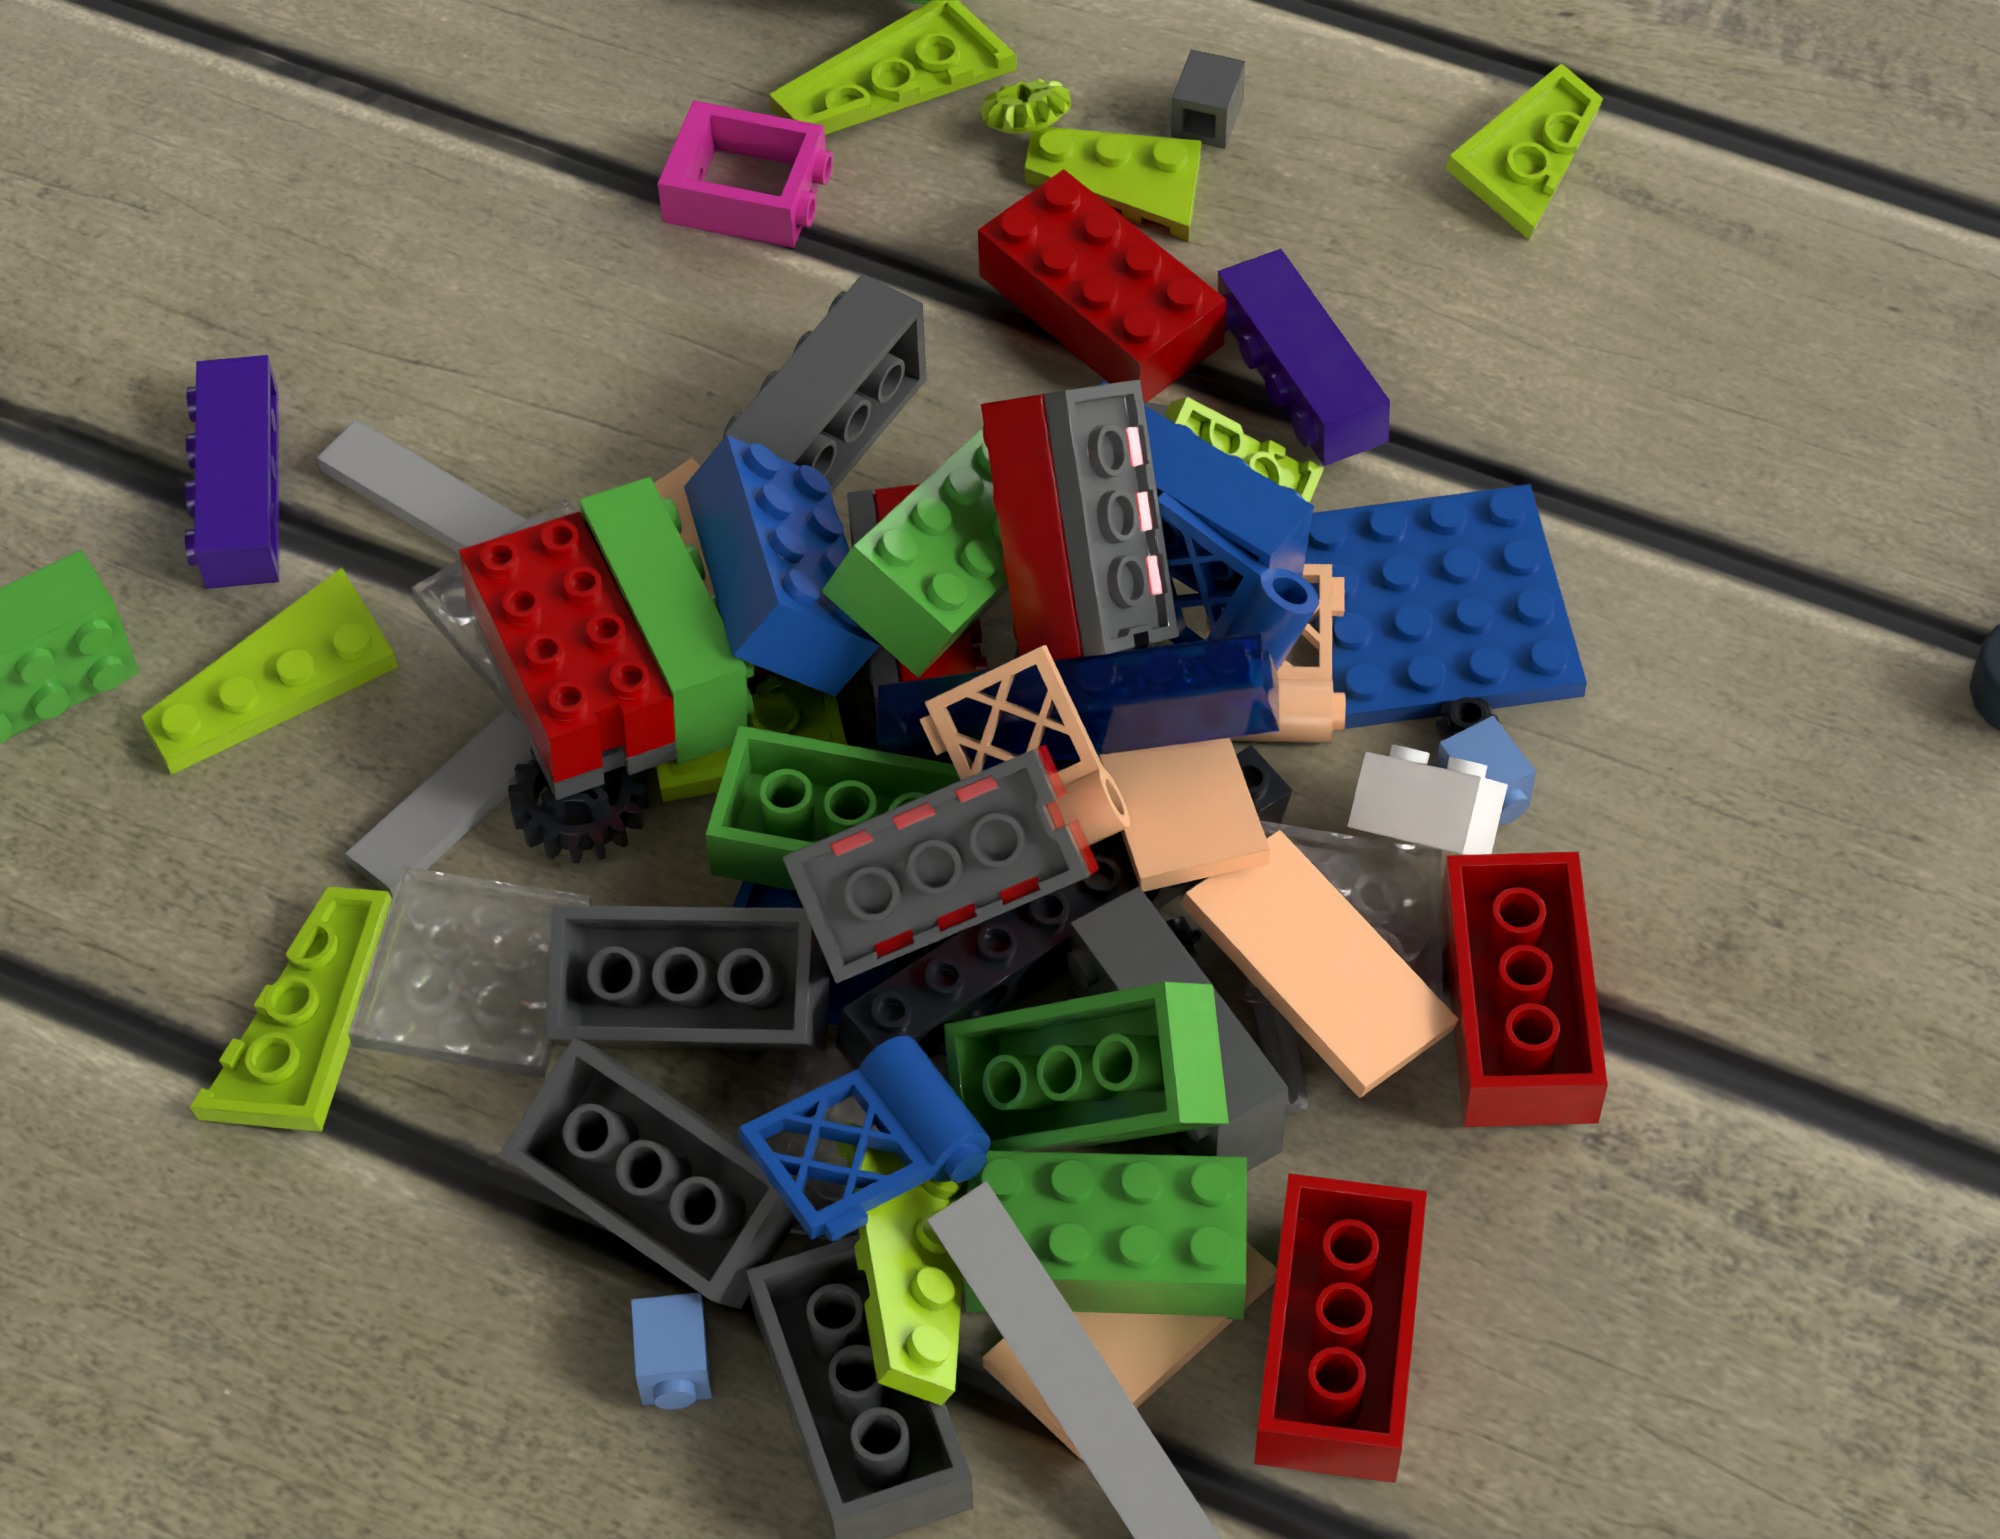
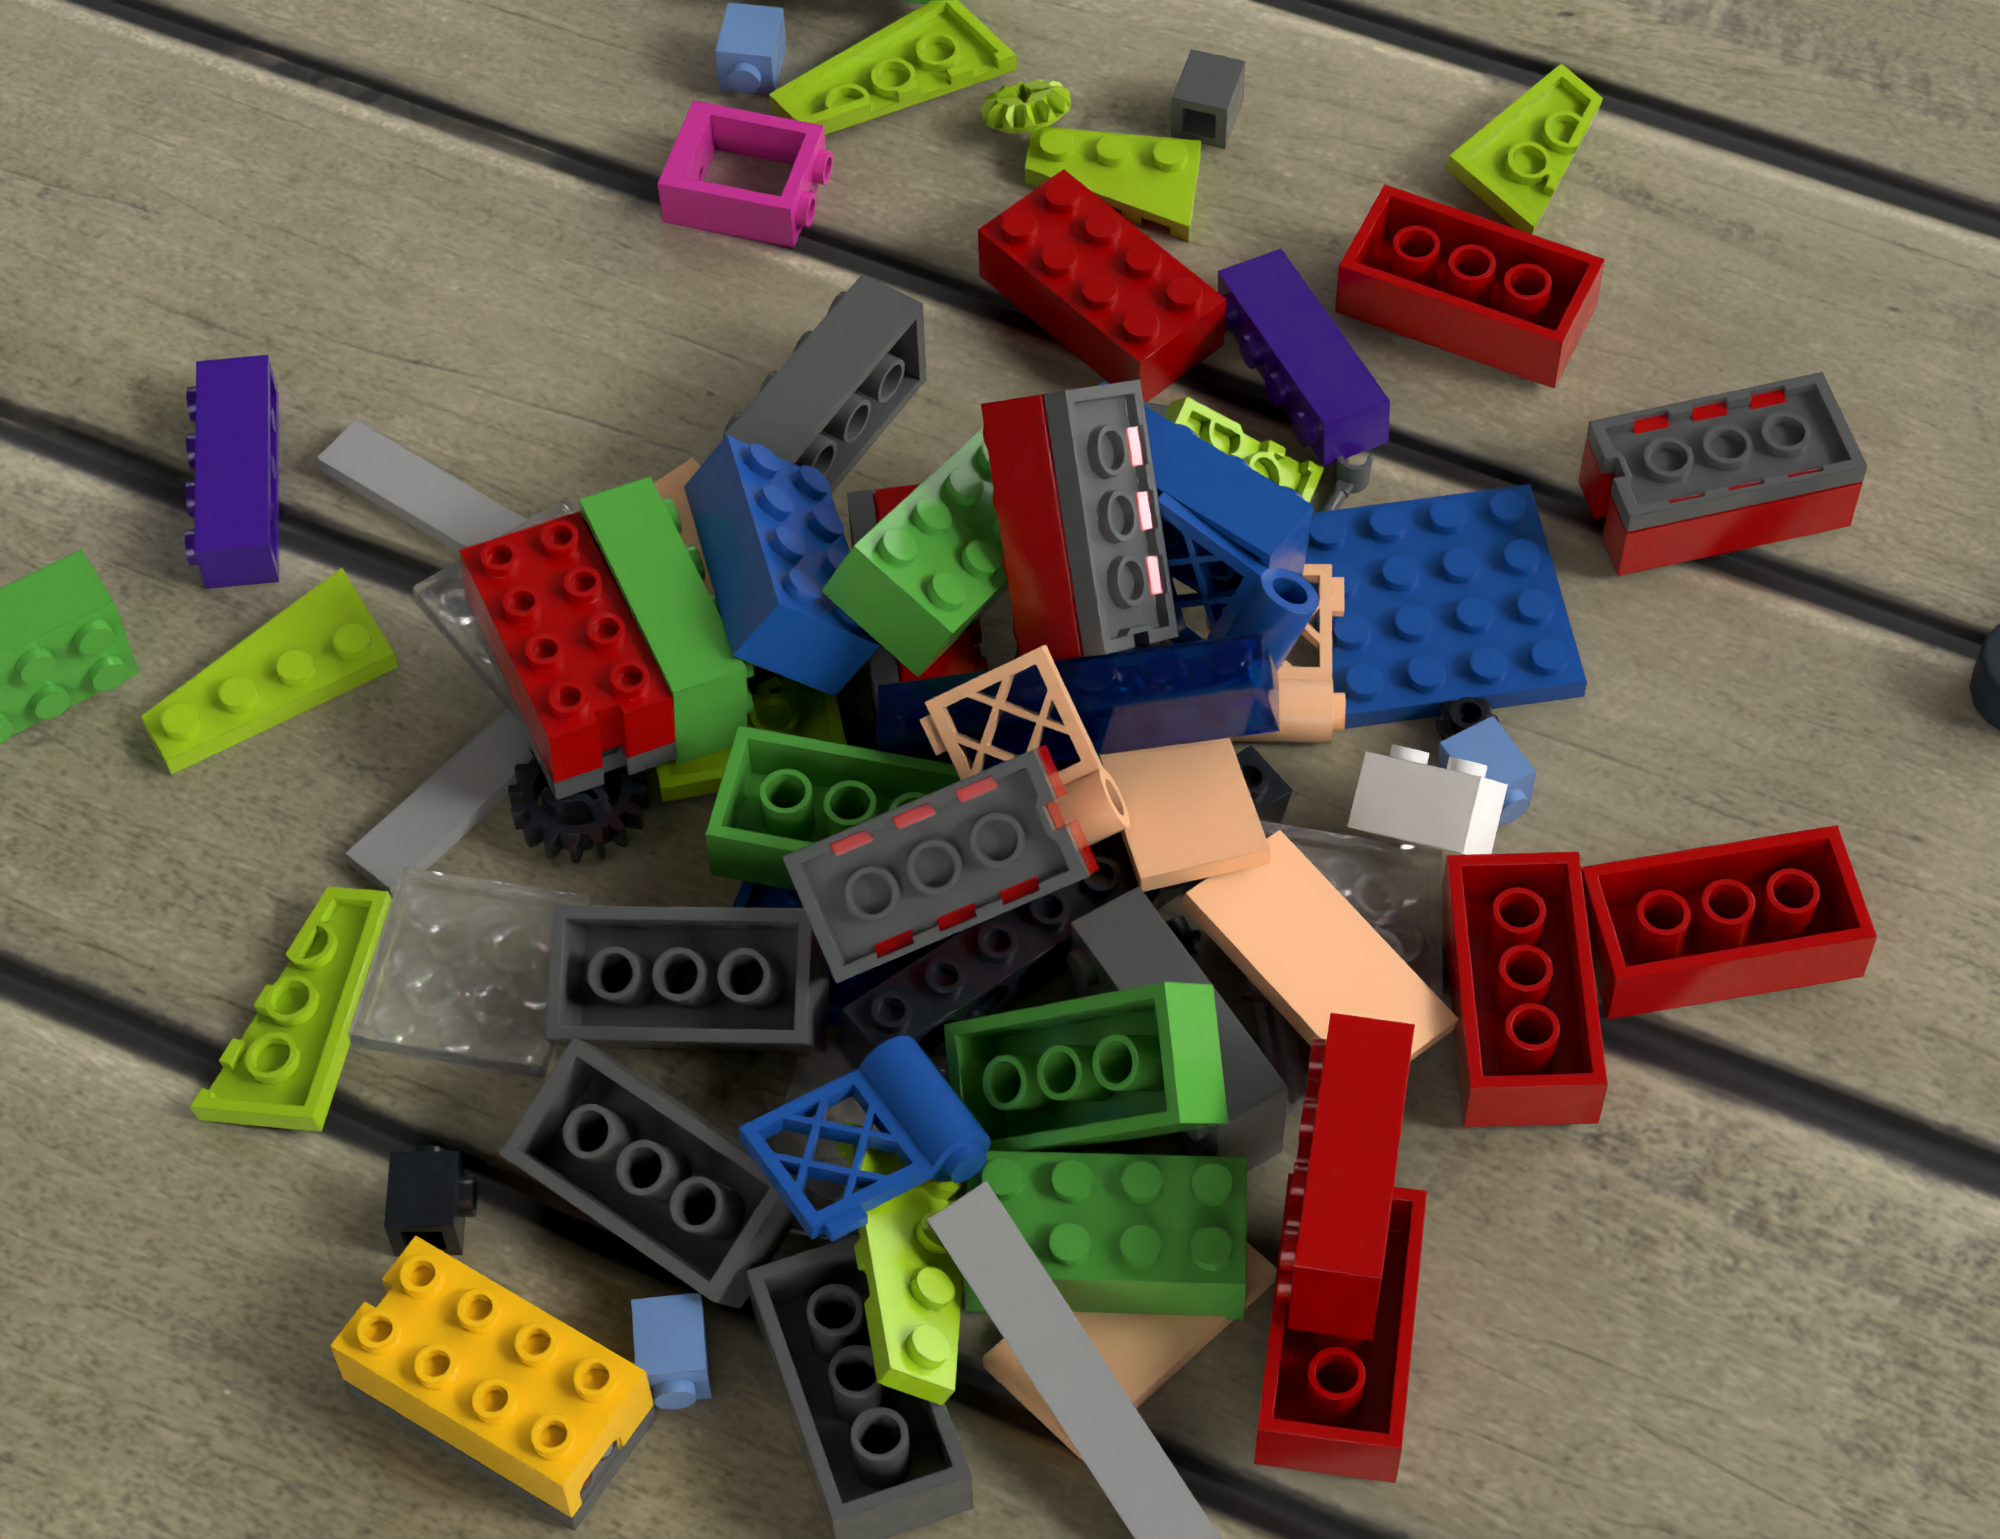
none -> yellow piece [330,1236,657,1530]
none -> black brick [384,1145,478,1257]
none -> medium blue brick [715,2,787,95]
none -> red brick [1276,1012,1415,1341]
none -> dark grey hand [1320,455,1373,512]
none -> red brick [1335,184,1605,389]
none -> dark grey piece [1578,372,1867,576]
none -> red brick [1581,825,1877,1020]

